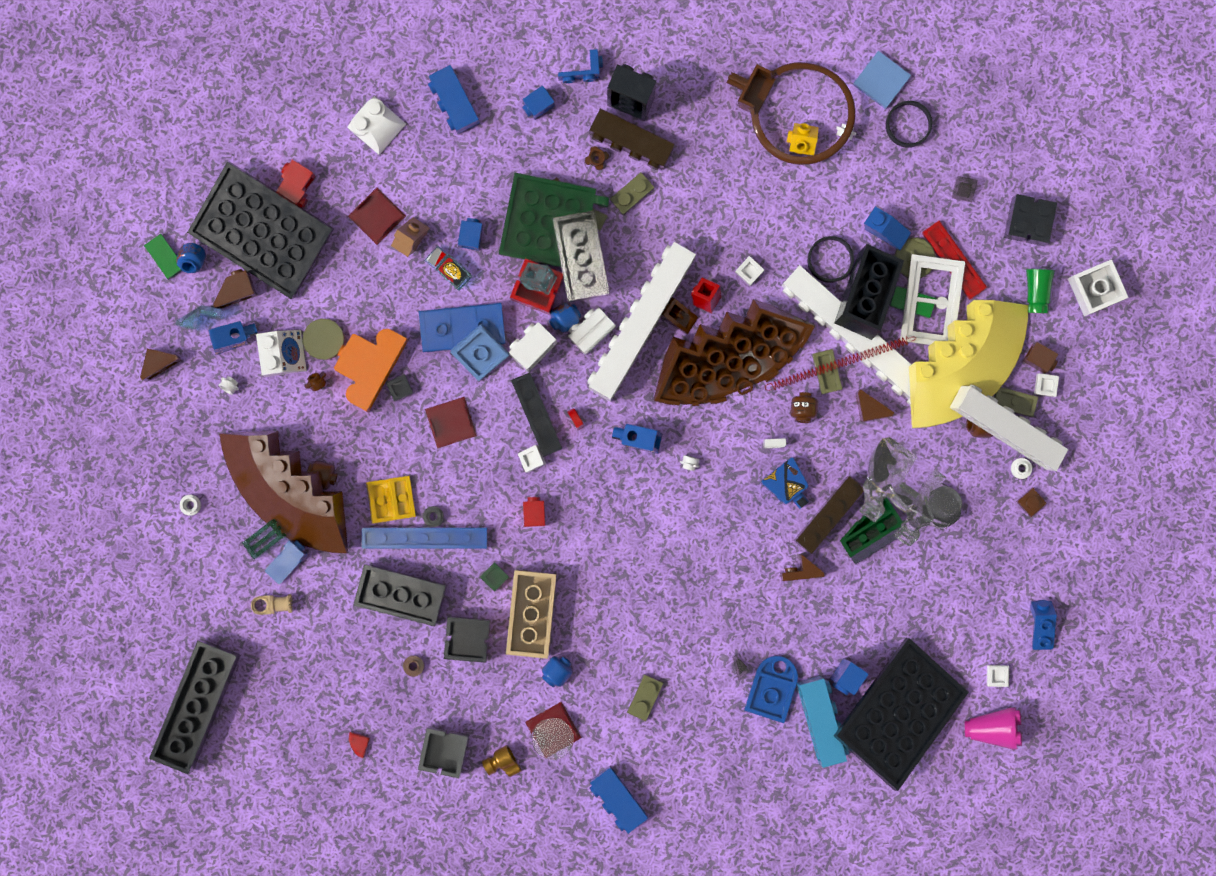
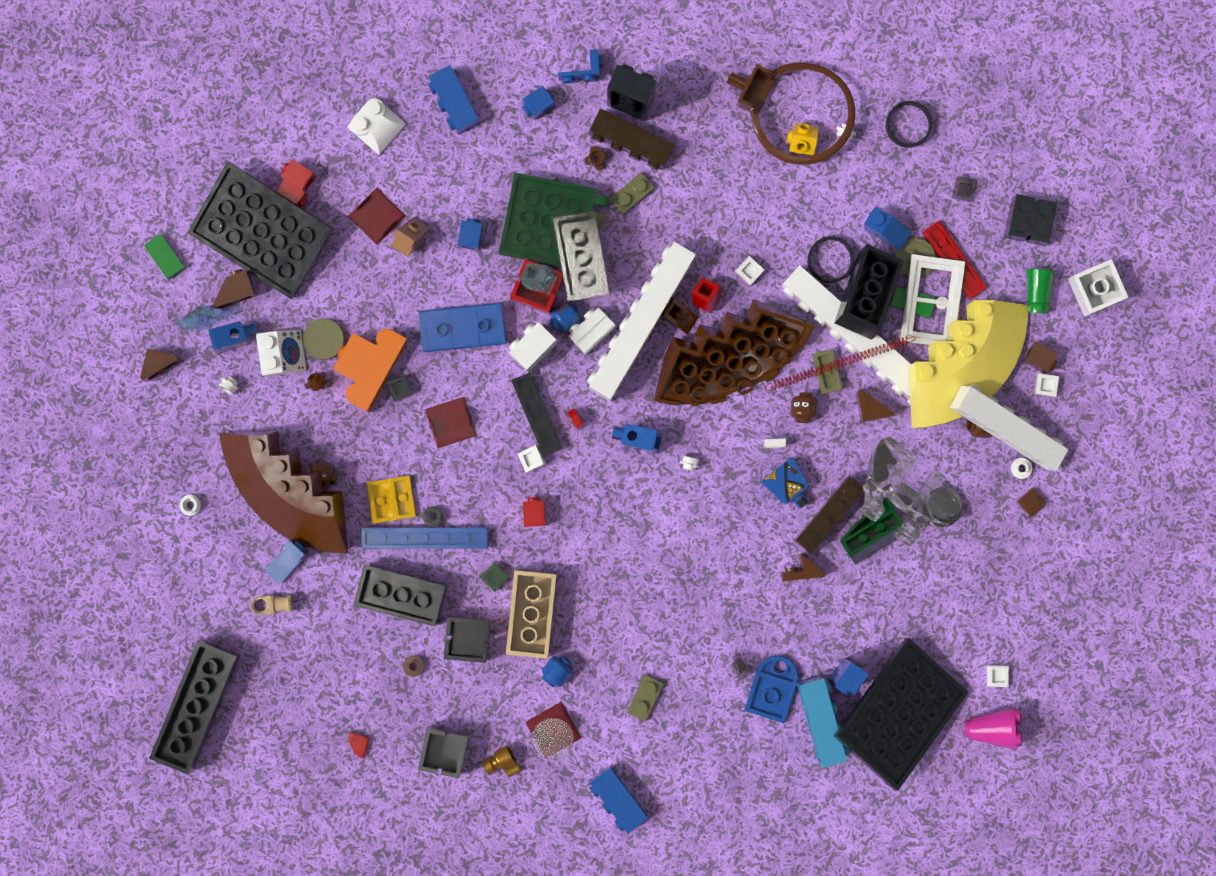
blue head [176,243,206,273] -> none
tile [242,519,287,560] -> none
slope [424,245,473,291] -> none
medium blue tile [450,324,510,381] -> none
medium blue tile [853,51,911,109] -> none
olive plate [994,387,1038,418] -> none
blue bracket [1030,600,1057,650] -> none

